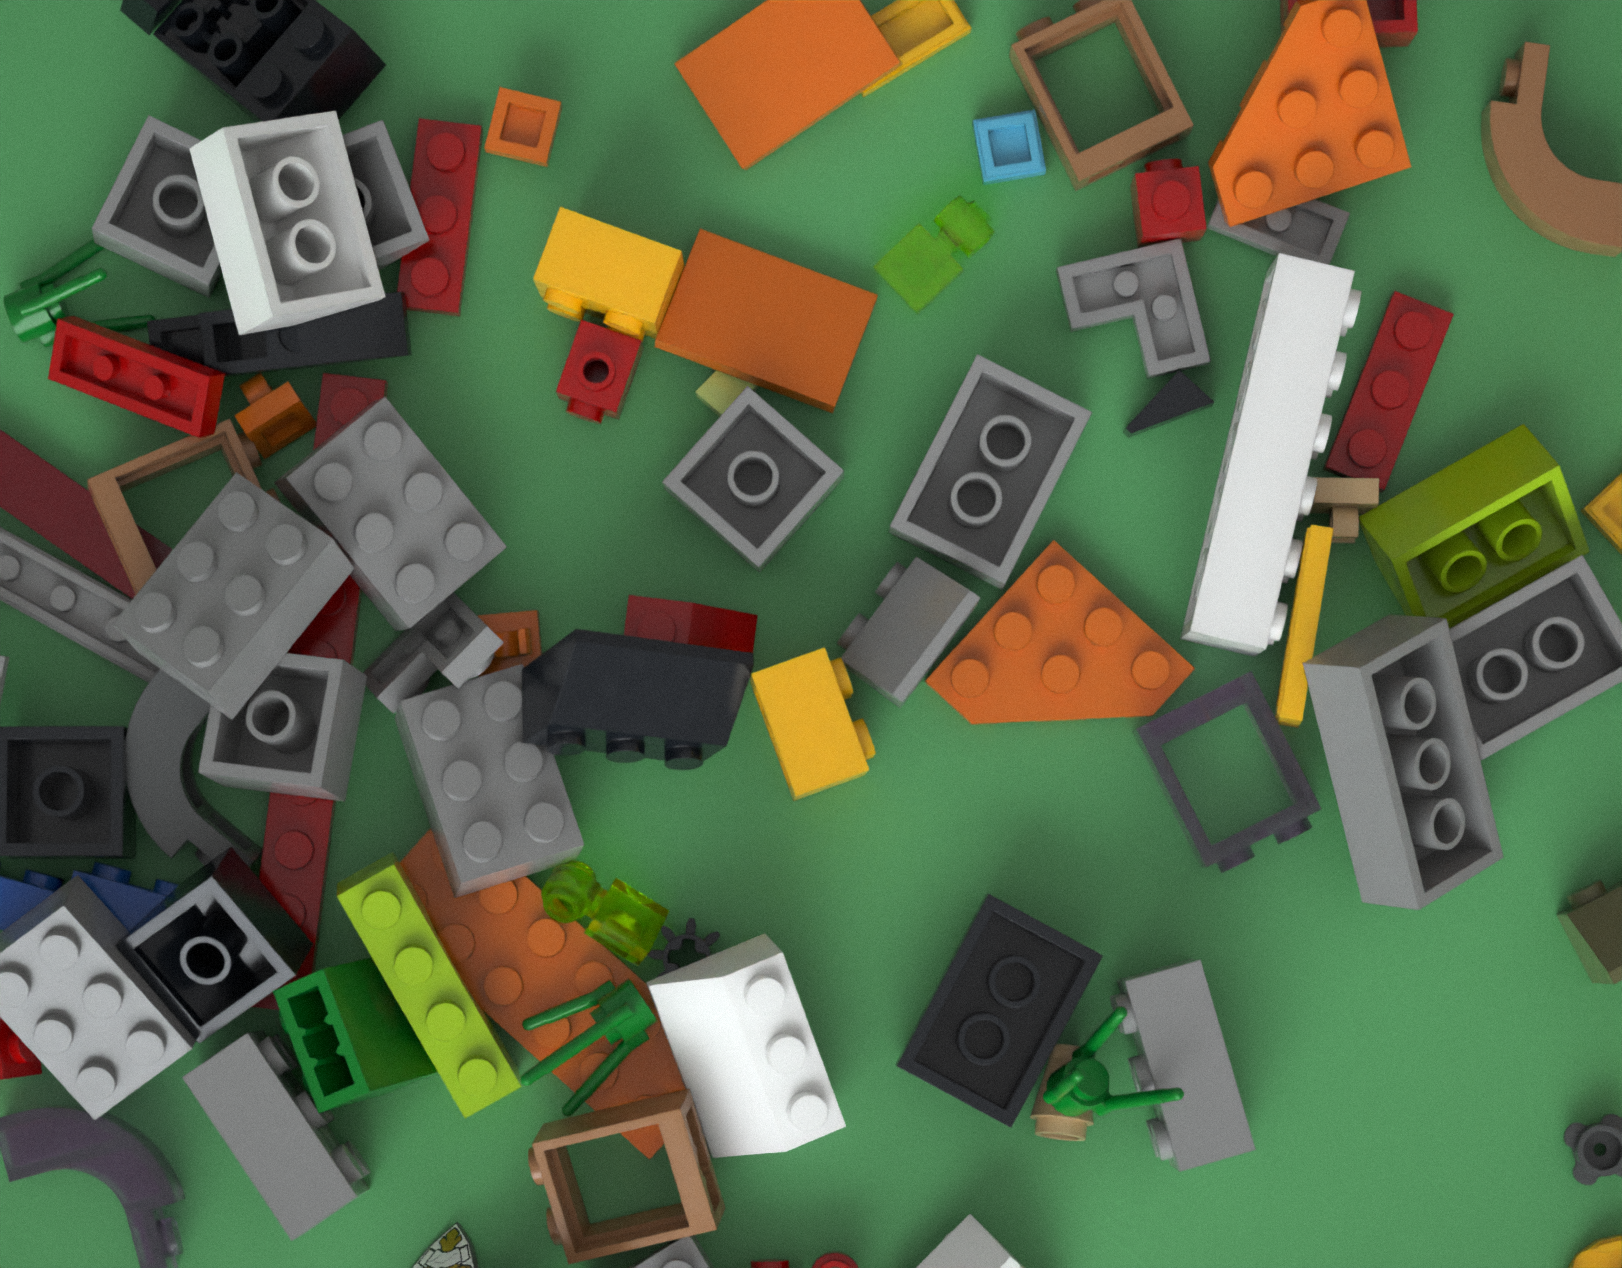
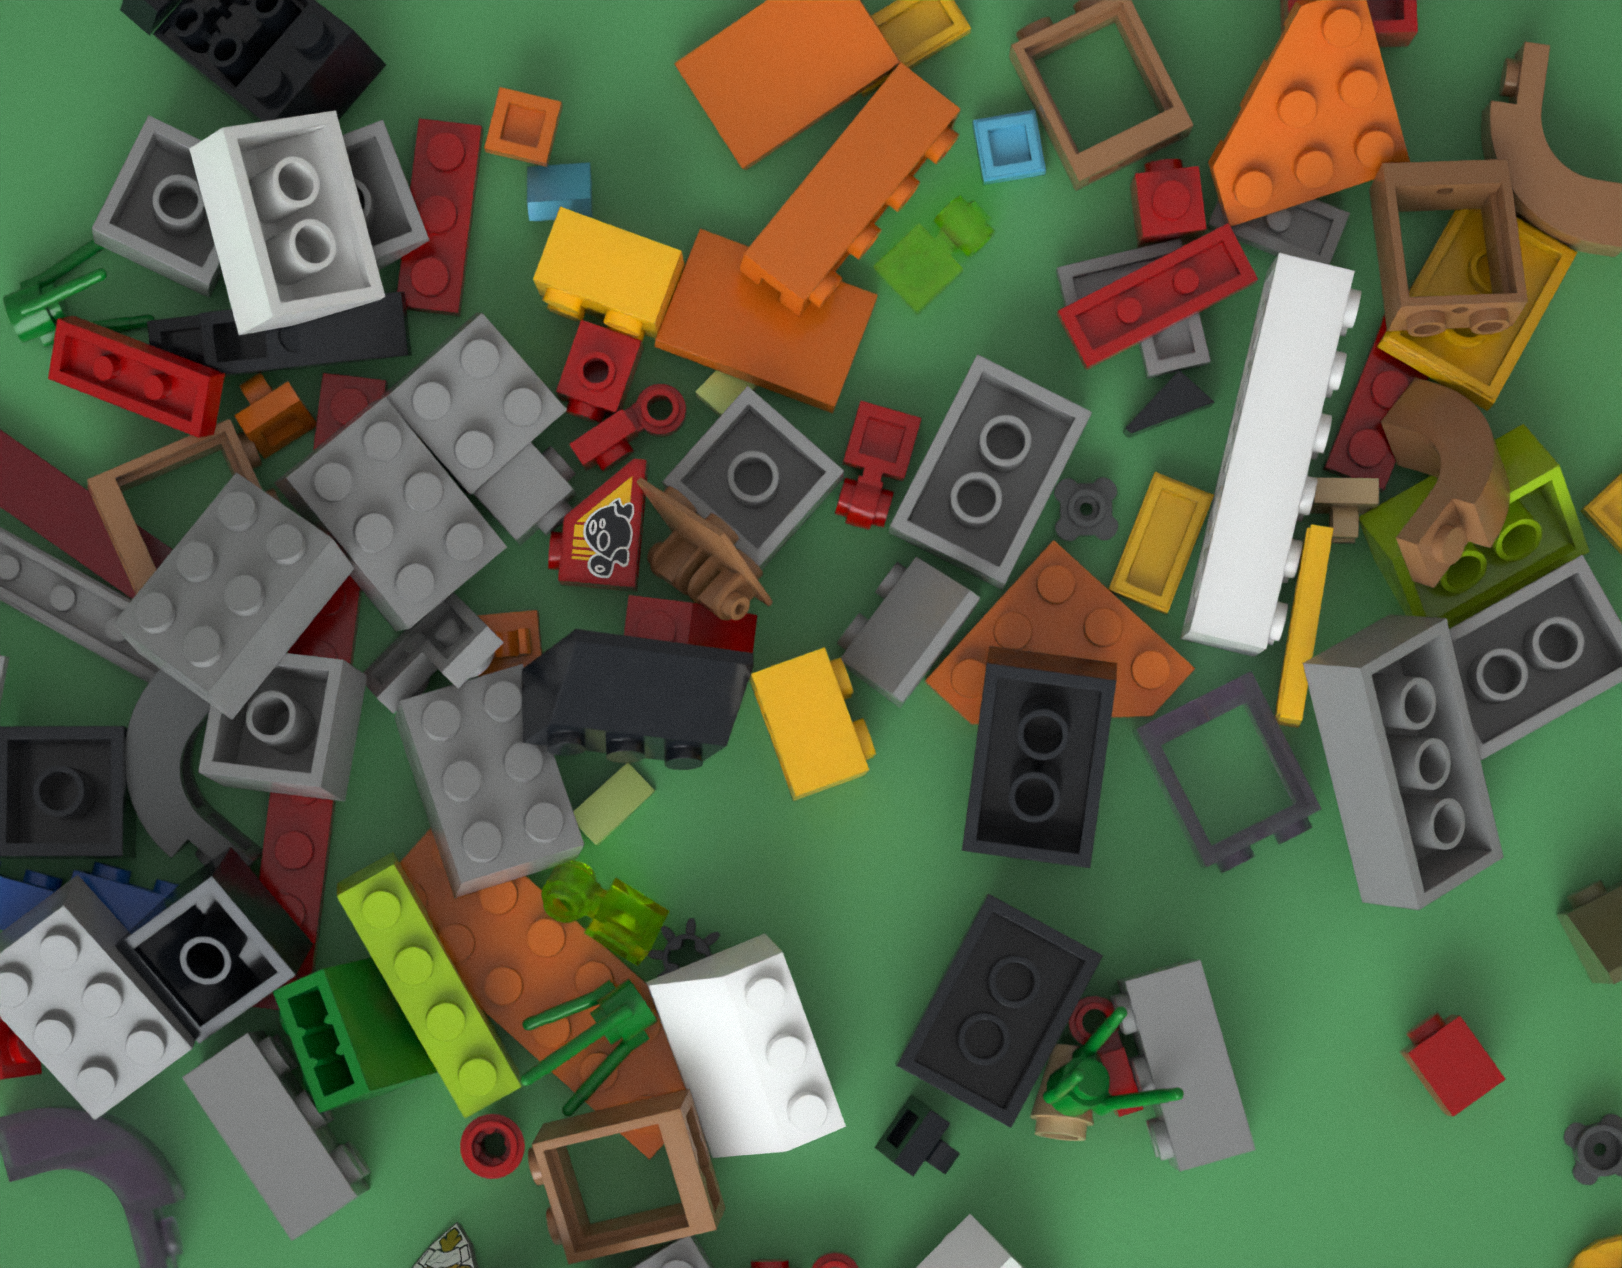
none -> light grey brick [381,313,567,495]
none -> red cone [460,1114,525,1179]
none -> light grey brick [473,442,577,546]
none -> medium azure tile [527,162,593,222]
none -> slope [548,459,649,592]
none -> red plate [569,384,687,472]
none -> yellowish green piece [573,763,655,846]
none -> medium nougat hinge [637,478,773,620]
none -> orange brick [739,62,961,317]
none -> red plate [835,400,922,531]
none -> black tile [875,1095,960,1177]
none -> black brick [962,646,1117,868]
none -> dark grey plate [1054,477,1118,542]
none -> red plate [1057,223,1258,370]
none -> red plate [1067,996,1144,1117]
none -> yellow tile [1108,472,1214,614]
none -> medium nougat window [1369,159,1528,337]
none -> yellow tile [1377,209,1578,411]
none -> medium nougat arch [1381,378,1510,588]
none -> red brick [1399,1012,1505,1117]

